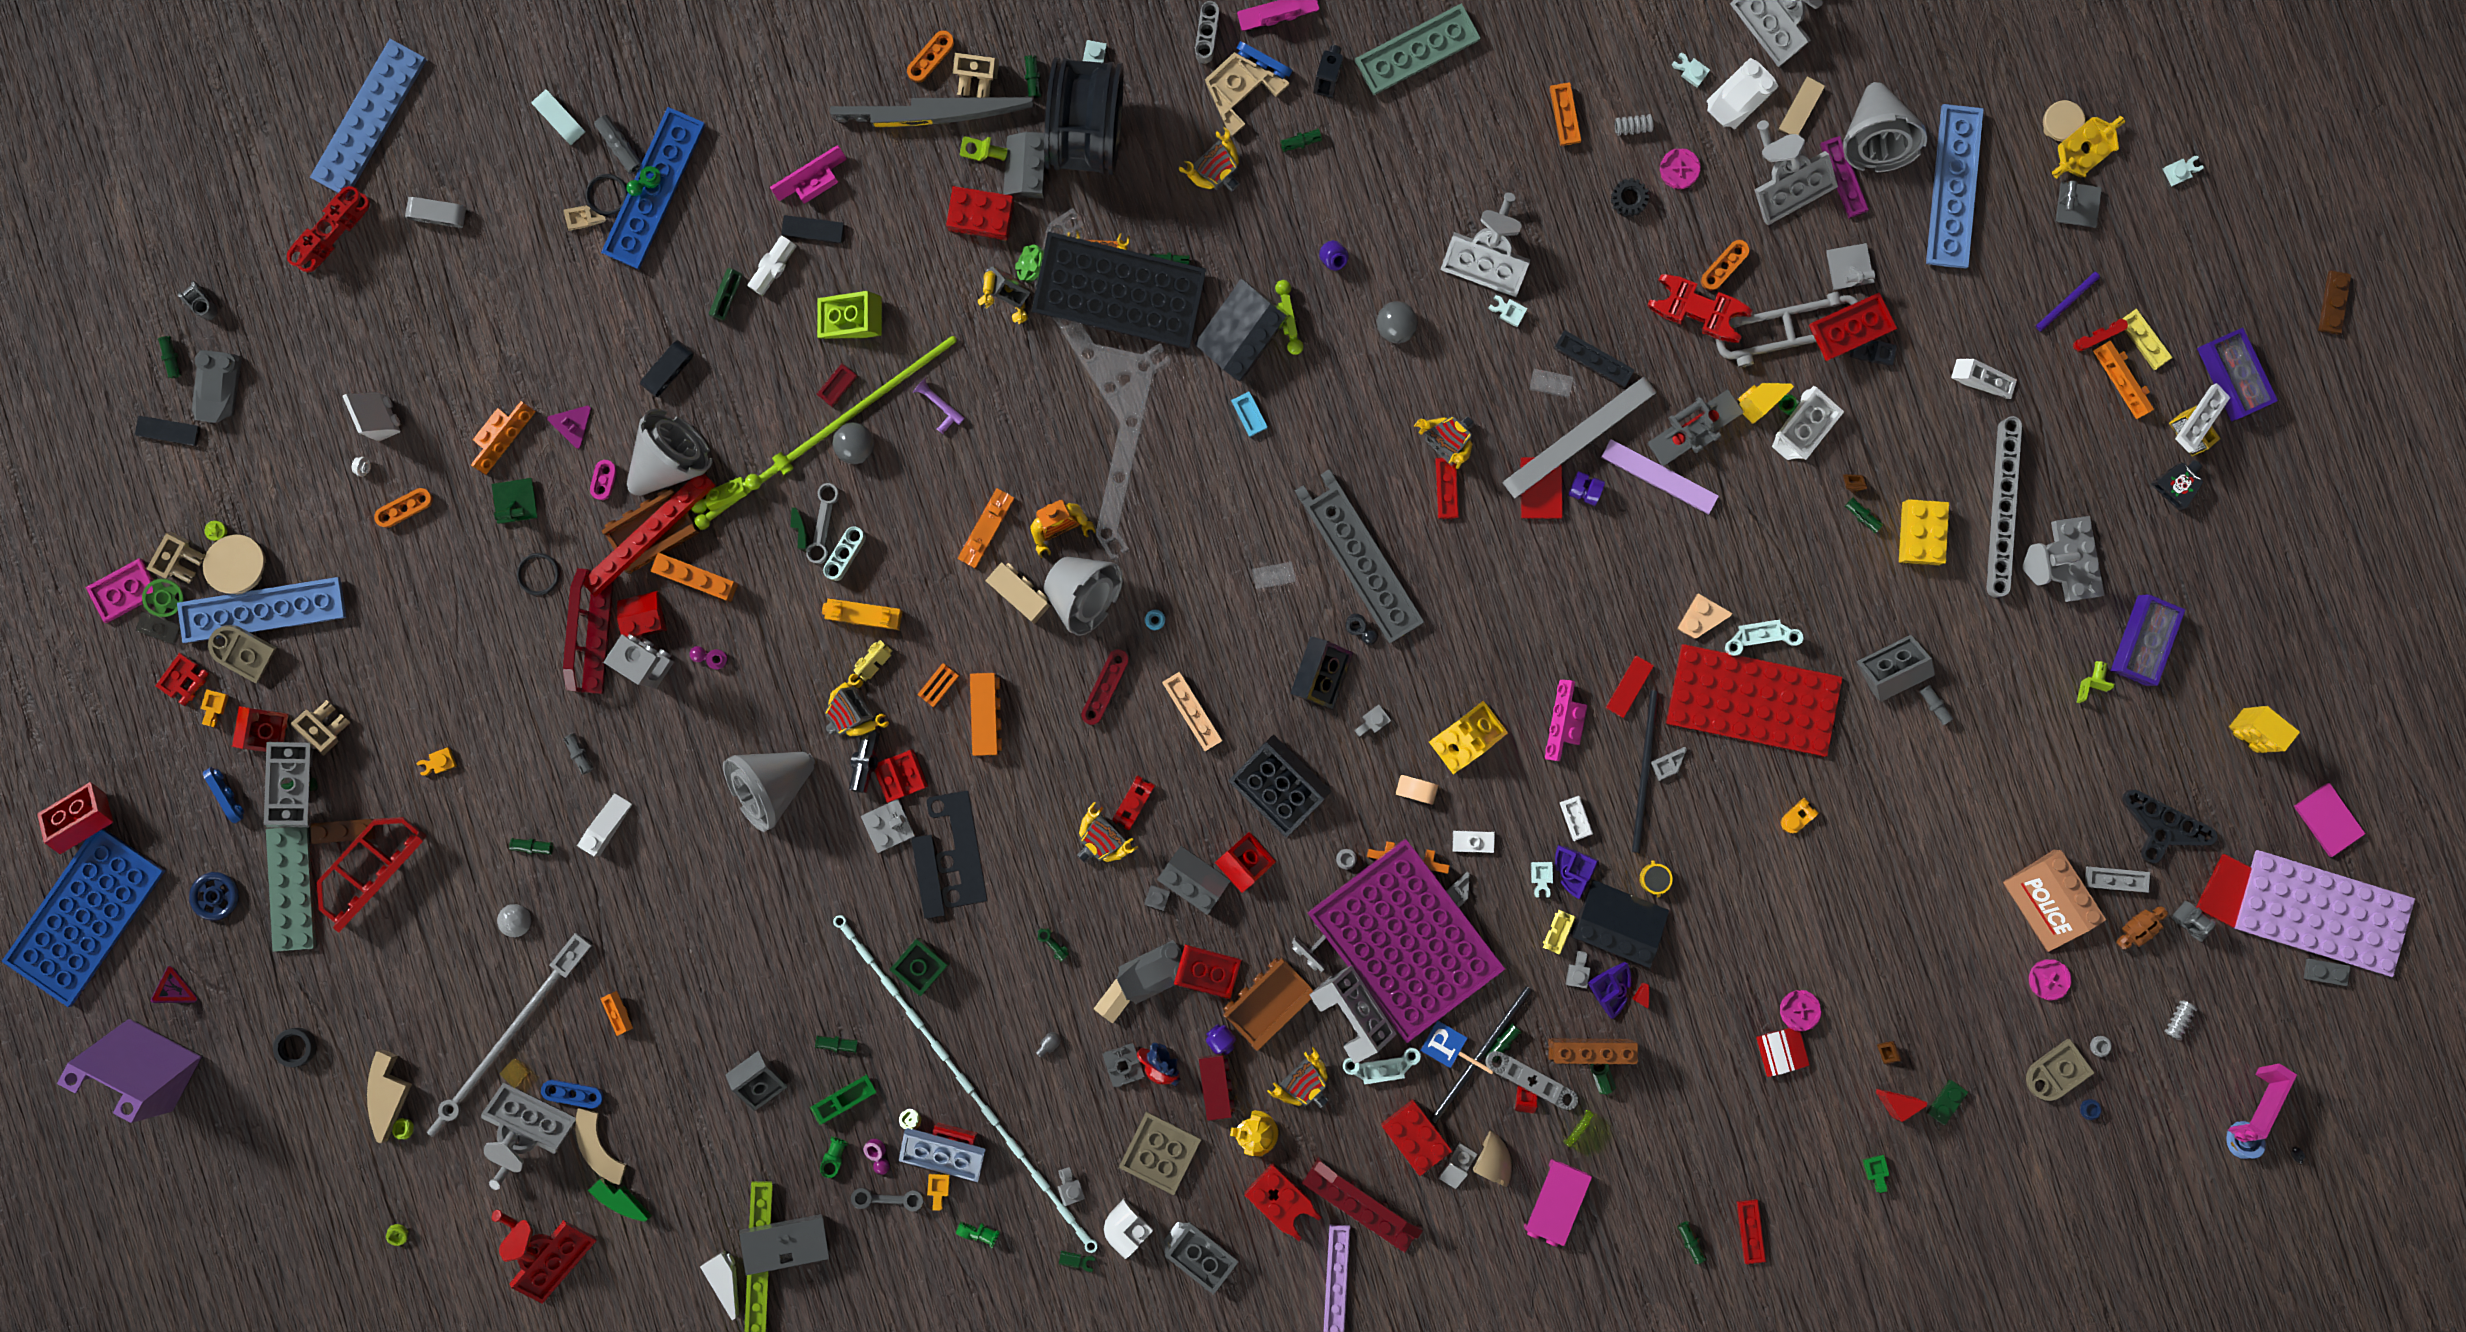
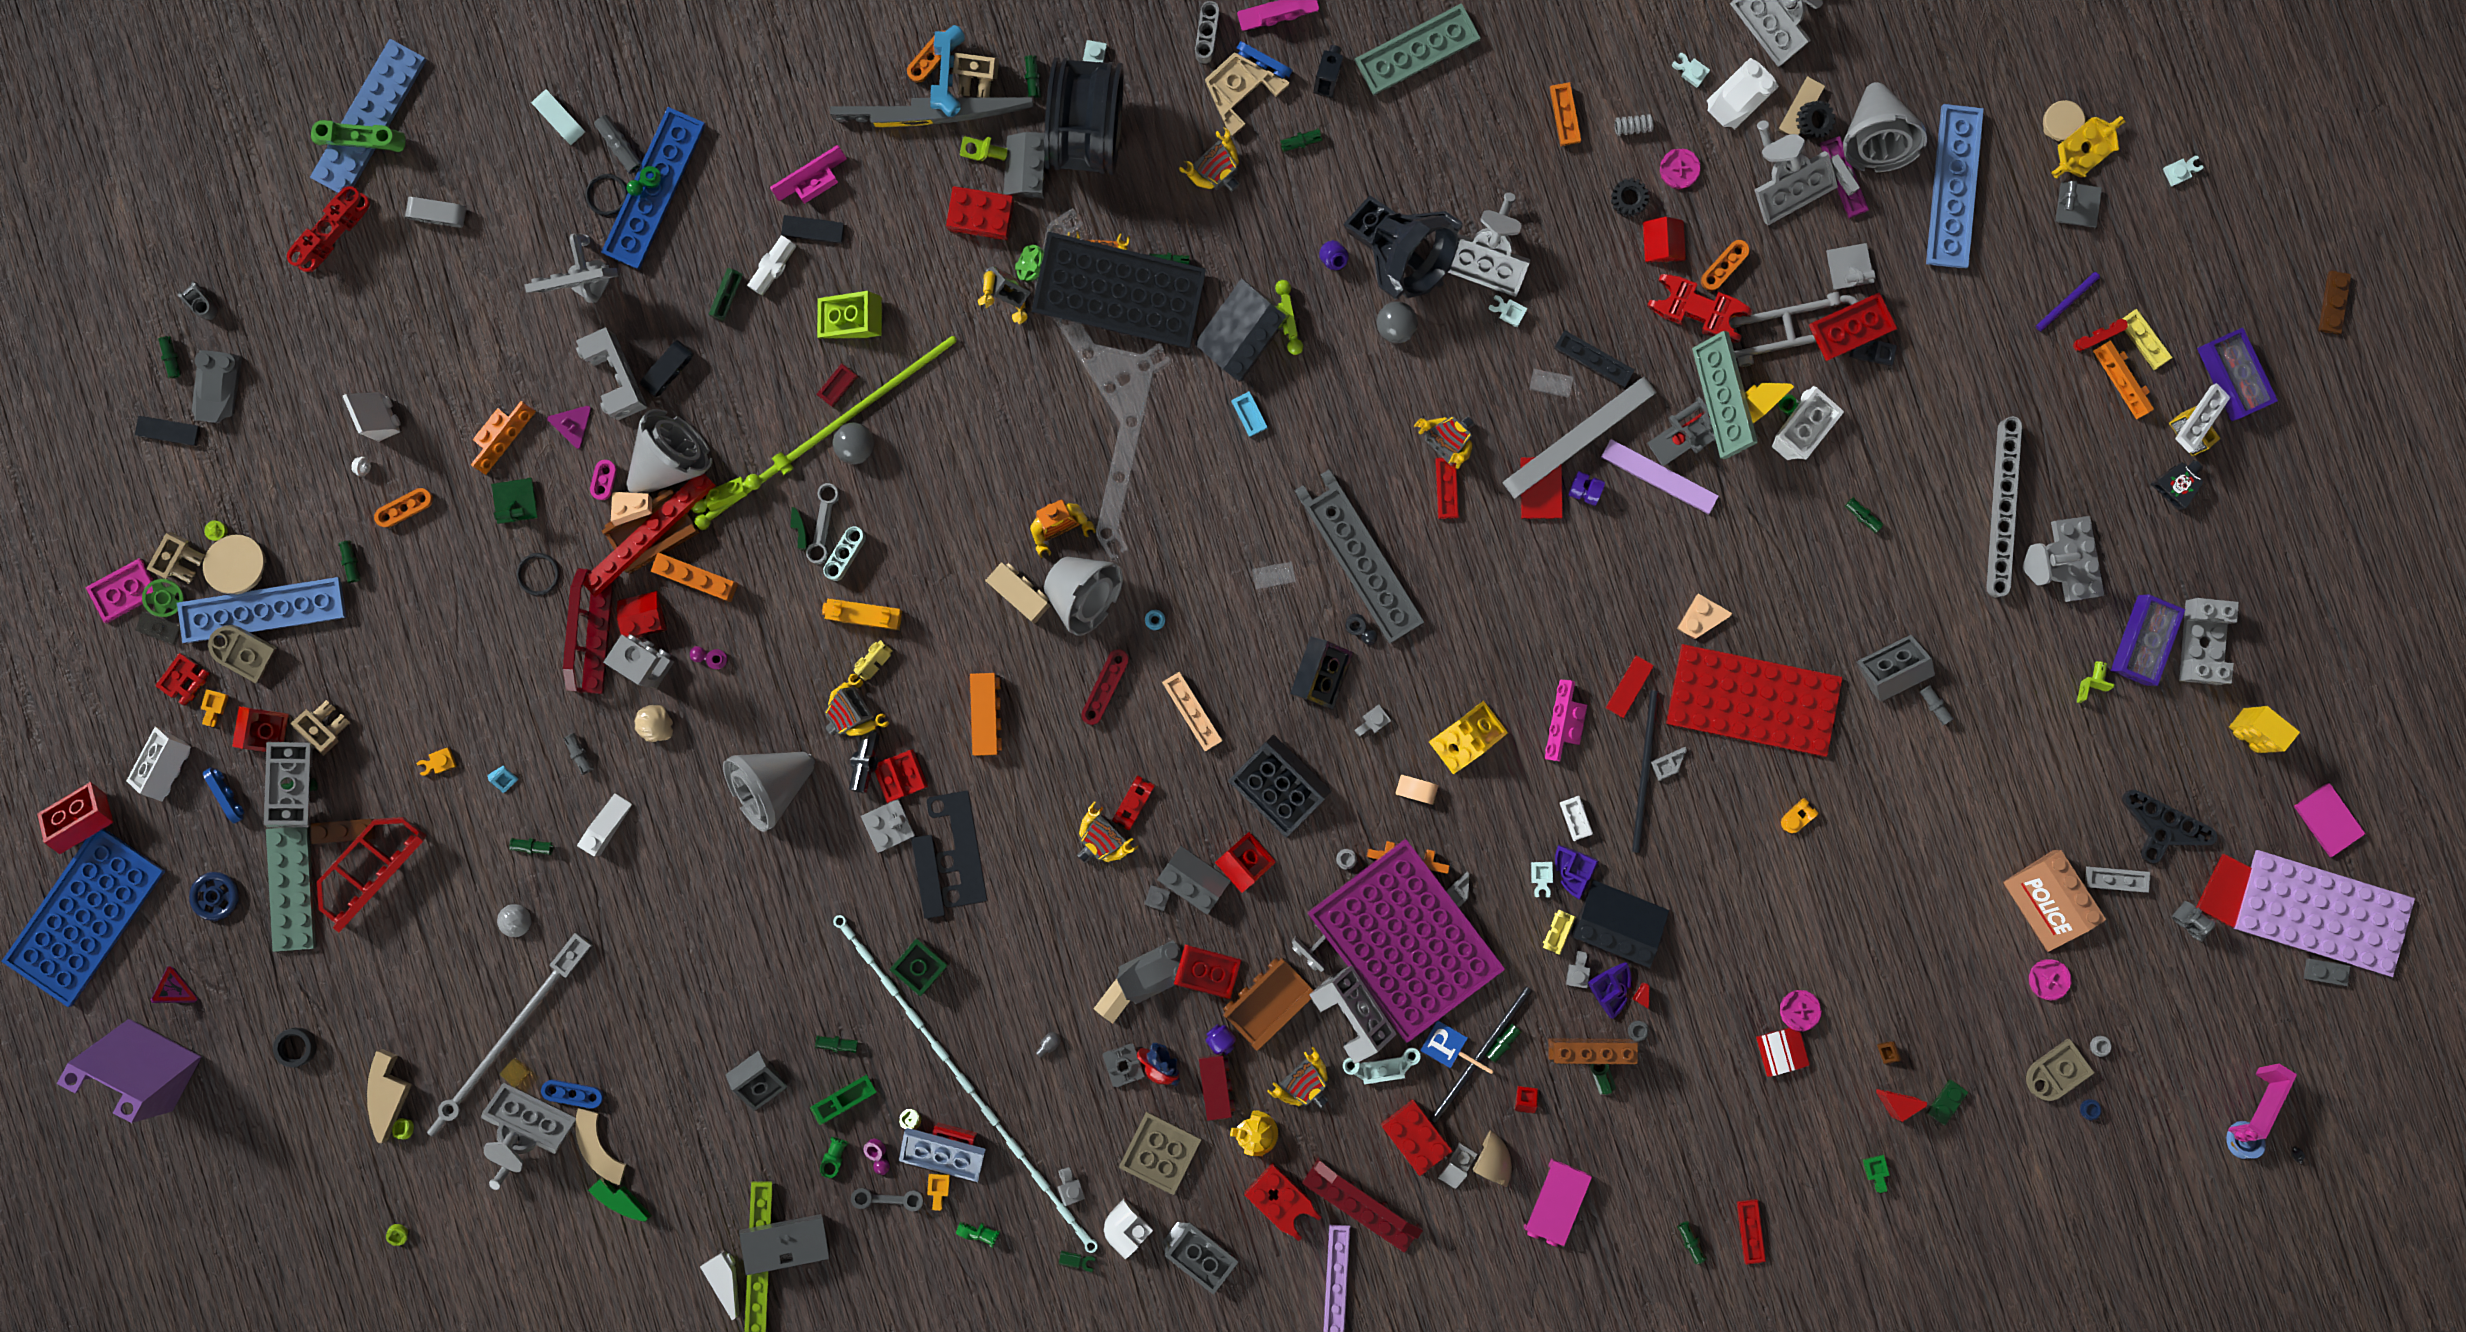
red plate [492,1210,596,1304] -> none
tan slope [564,205,606,231] -> none
orange plate [600,991,633,1036] -> none
medium lavender piece [913,377,965,434] -> none
orange tile [917,663,959,707] -> none
orange hinge [957,488,1015,569] -> none
dark green bar [1037,928,1070,961] -> none
white plate [1452,831,1494,853] -> none
light grey piece [1486,1051,1578,1110] -> none
clear neon green piece [1563,1109,1594,1147] -> none
pearl dark grey piece [1640,860,1673,897] -> none
light aqua plate [1725,620,1803,656] -> none
reddish brown slope [1843,474,1867,493] -> none
yellow brick [1899,499,1949,565] -> none
white slope [1951,359,2017,399] -> none
dark orange piece [2116,906,2168,950] -> none
light grey piece [2165,1000,2198,1040] -> none
none -> white slope [127,727,191,801]
none -> bright green plate [311,120,406,152]
none -> dark green pin [338,540,361,583]
none -> medium azure slope [488,766,518,793]
none -> light grey plate [524,234,618,303]
none -> light grey plate [576,327,648,421]
none -> light nougat wing [611,492,652,526]
none -> tan hair [634,705,673,742]
none -> dark azure plate [930,25,965,117]
none -> black plate [1343,195,1463,299]
none -> dark grey plate [1628,1021,1649,1041]
none -> red slope [1643,217,1686,262]
none -> sand green plate [1692,331,1758,459]
none -> black tyre [1796,101,1836,138]
none -> light grey plate [1831,154,1860,196]
none -> light grey plate [2179,598,2238,685]

